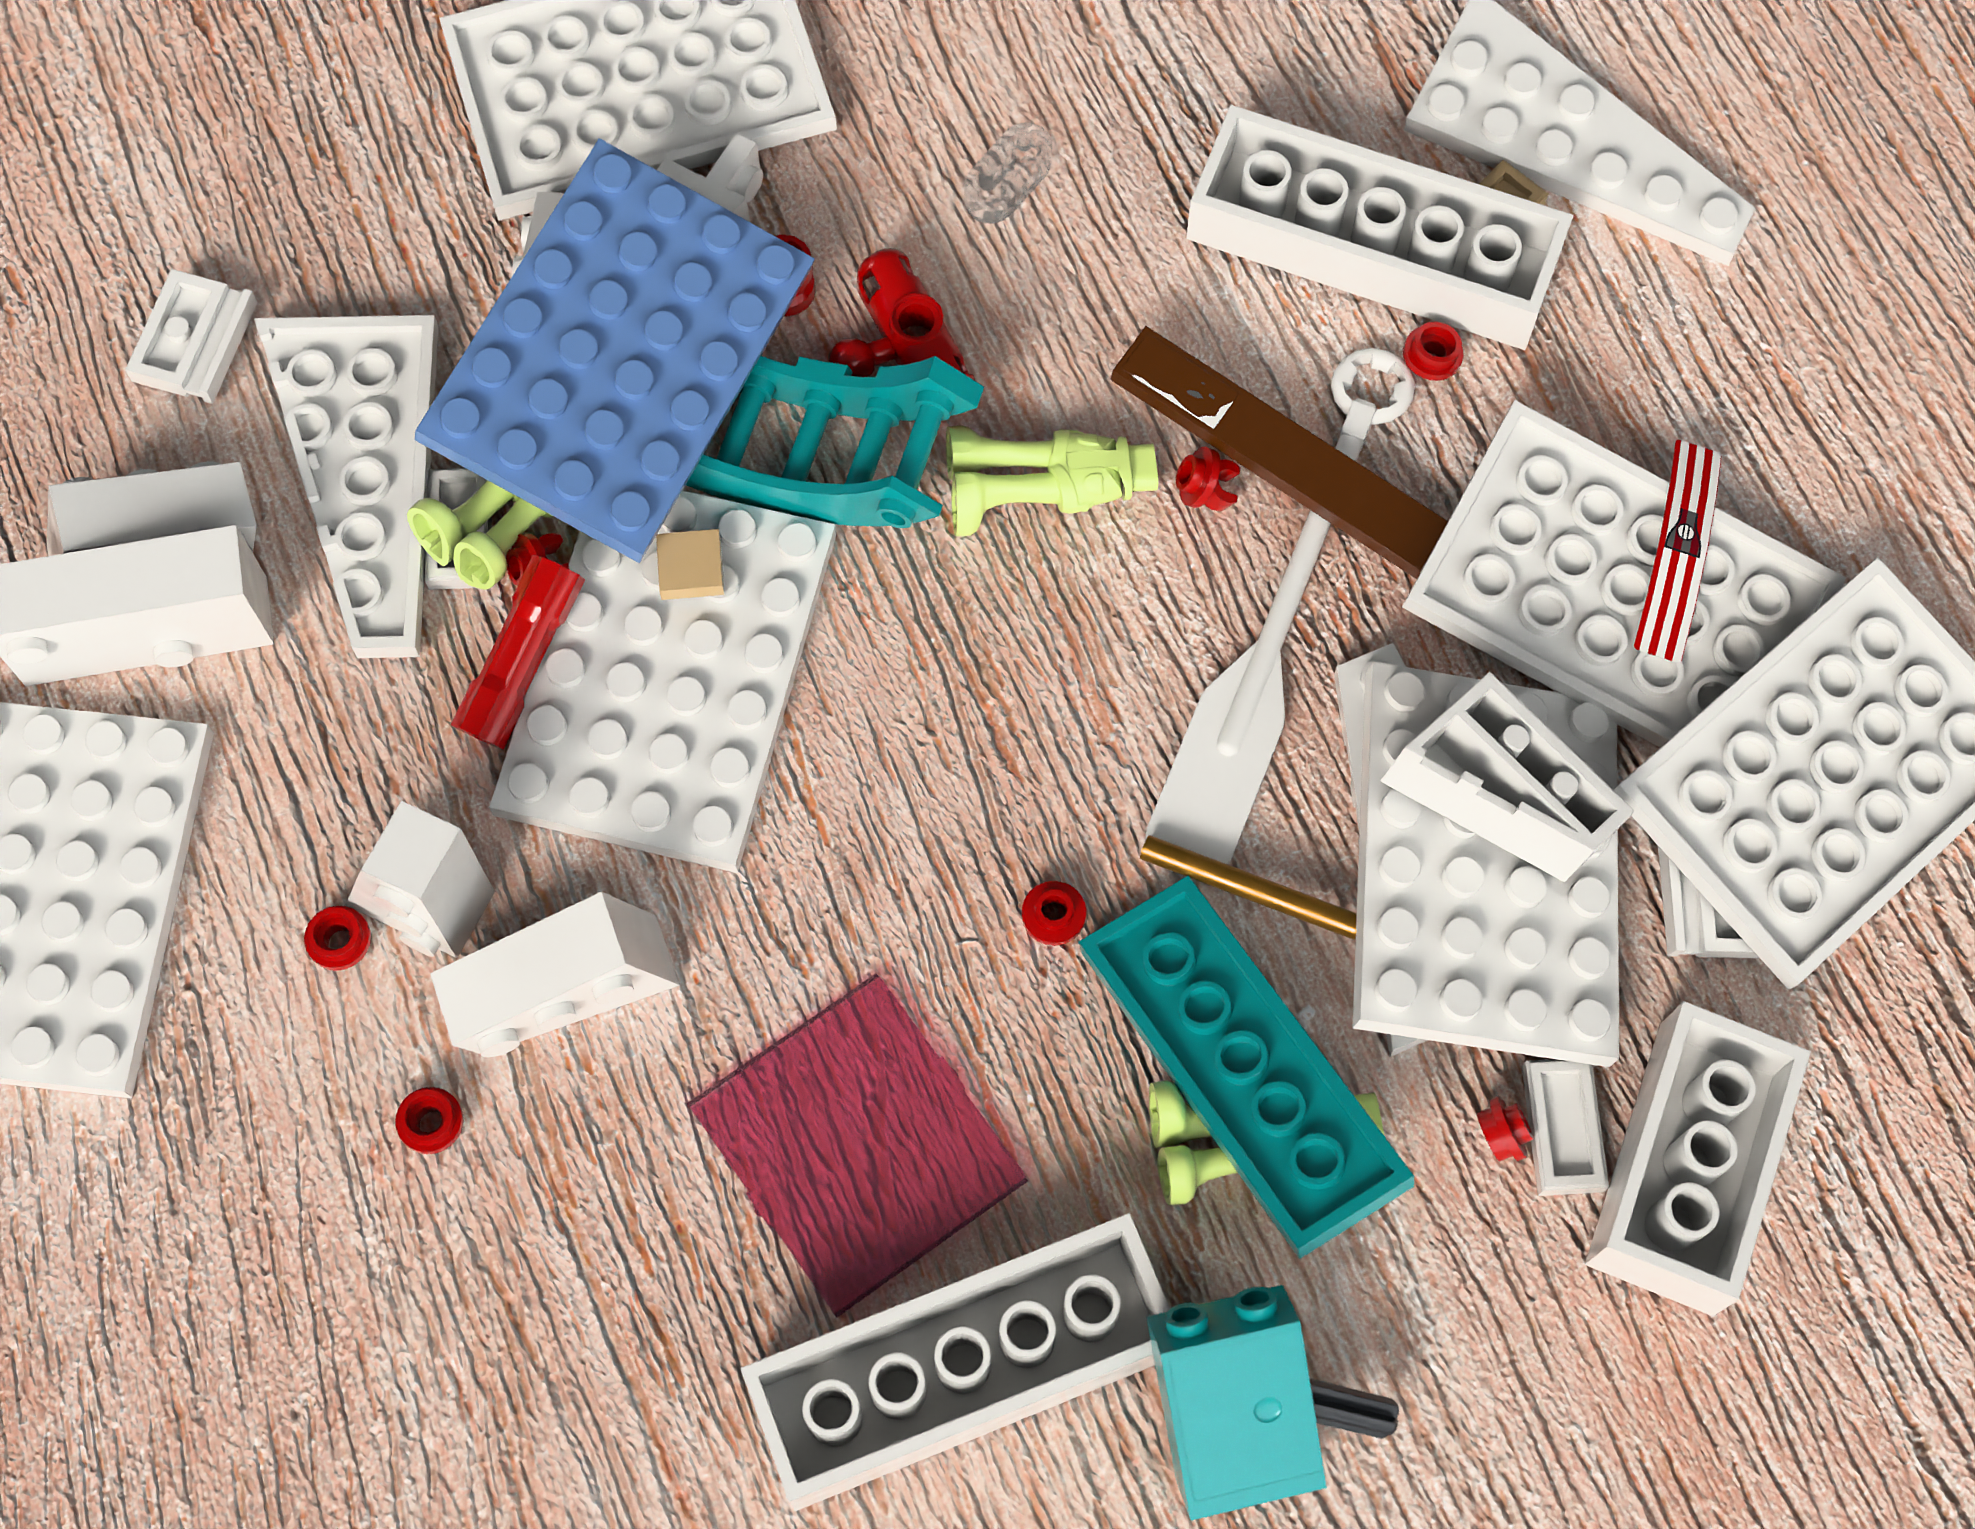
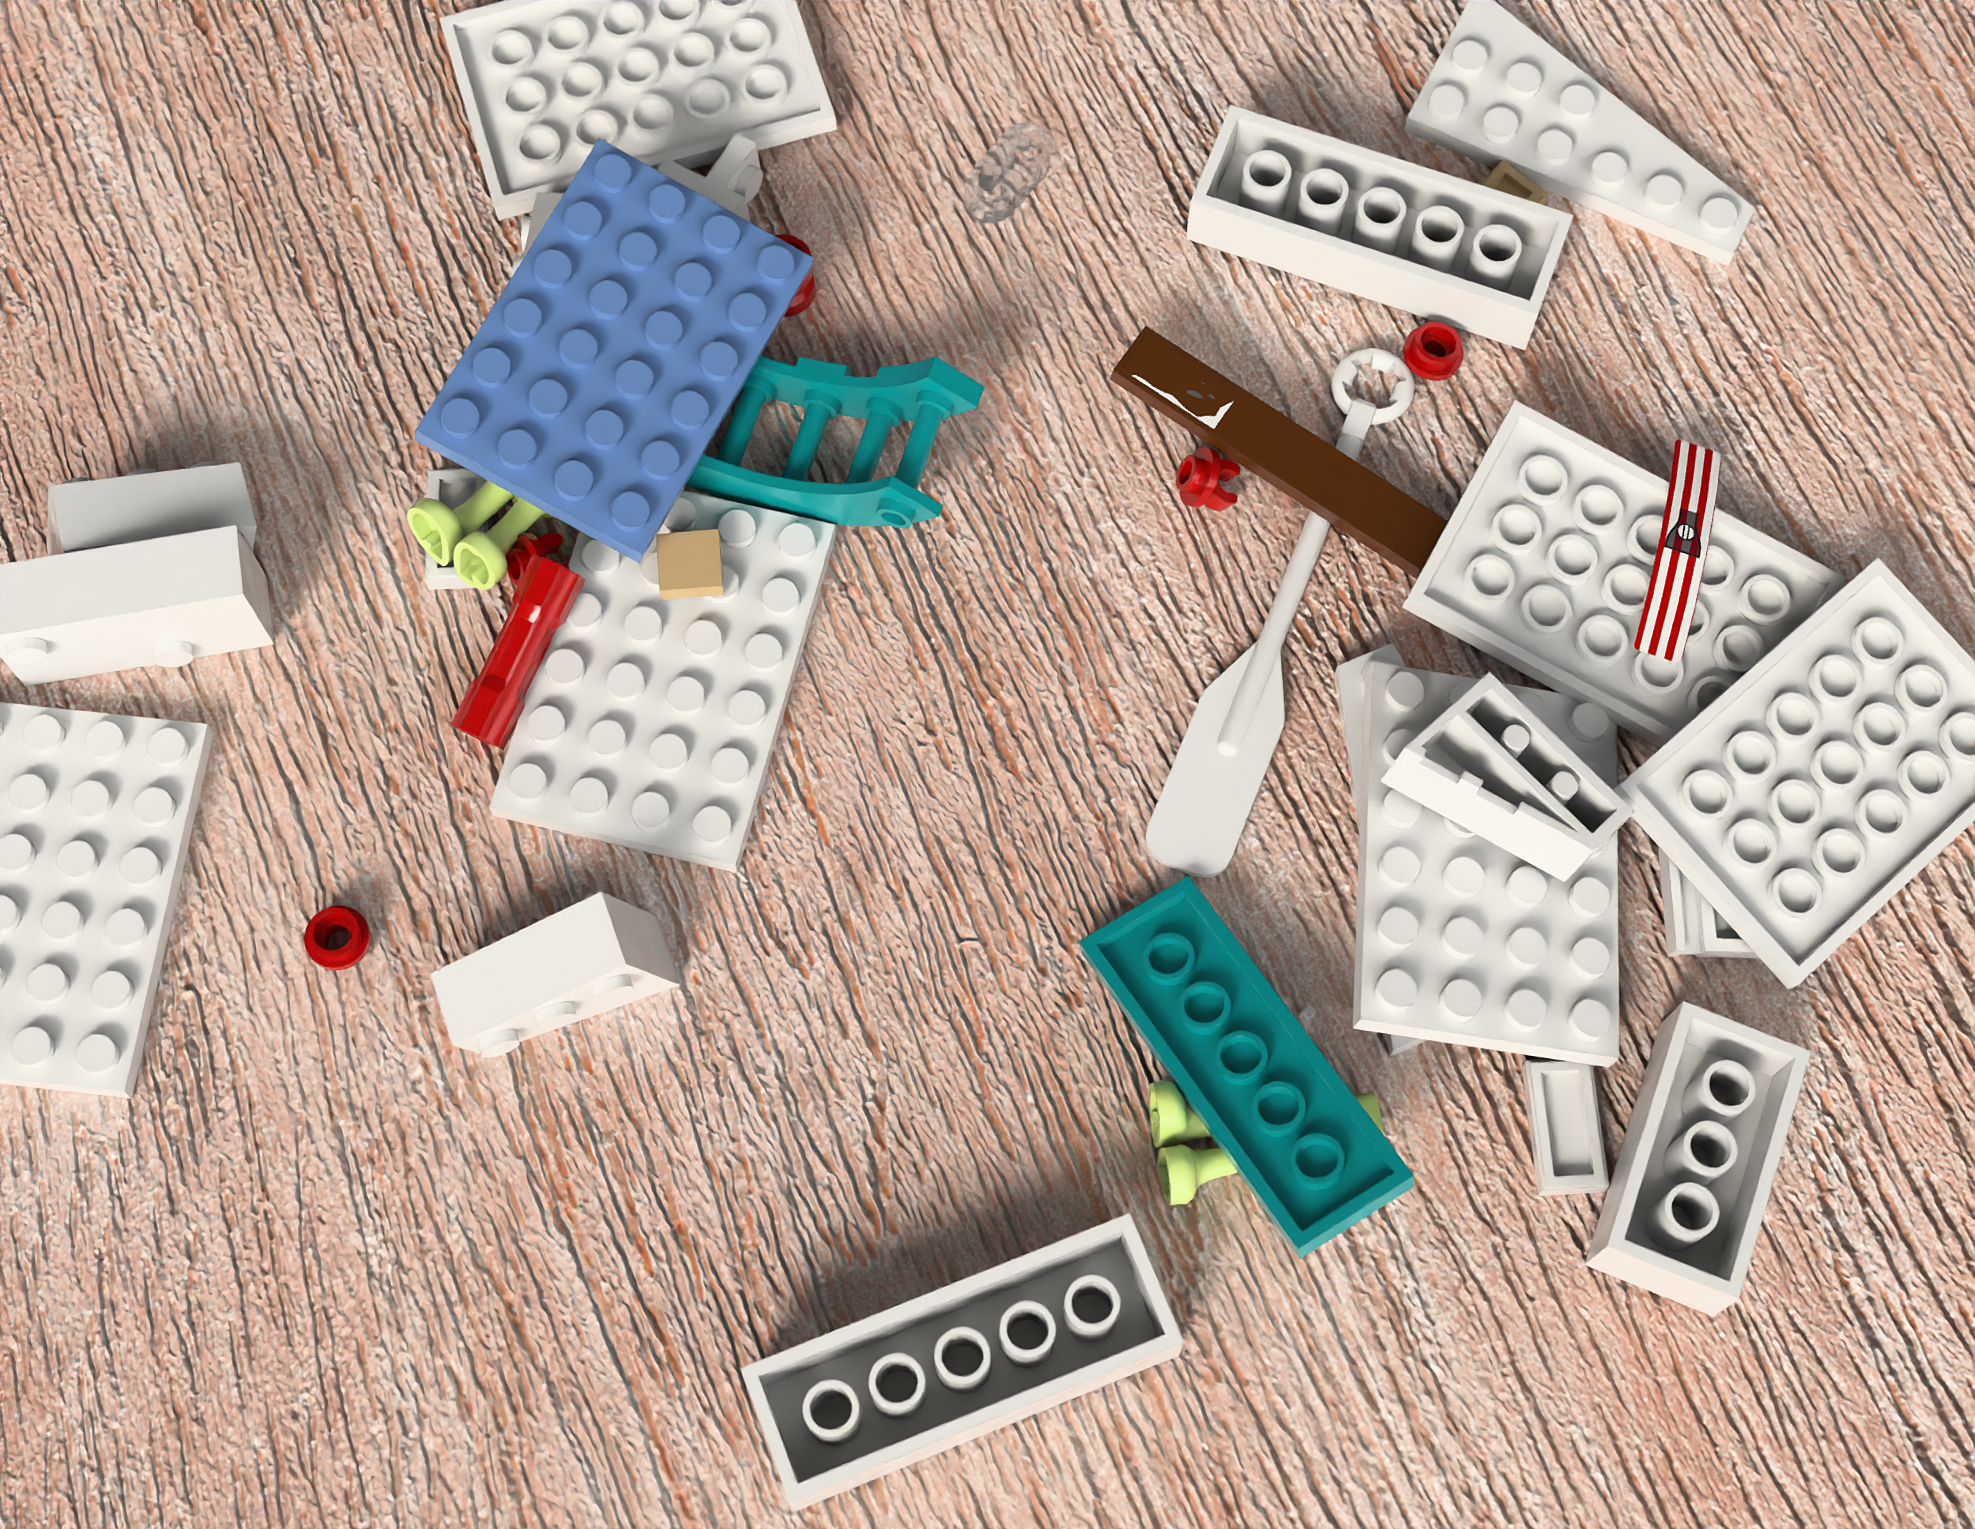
white plate [125,269,258,404] -> none
white wing [254,315,439,658] -> none
white wedge [346,801,495,958] -> none
red plate [395,1087,464,1154] -> none
clear pink piece [687,974,1028,1318] -> none
red piece [828,248,976,417] -> none
yellowish green piece [946,425,1158,537] -> none
red plate [1022,881,1087,946] -> none
pearl gold bar [1140,835,1357,941] -> none
piece [1146,1285,1399,1521] -> none
red plate [1477,1096,1534,1162] -> none

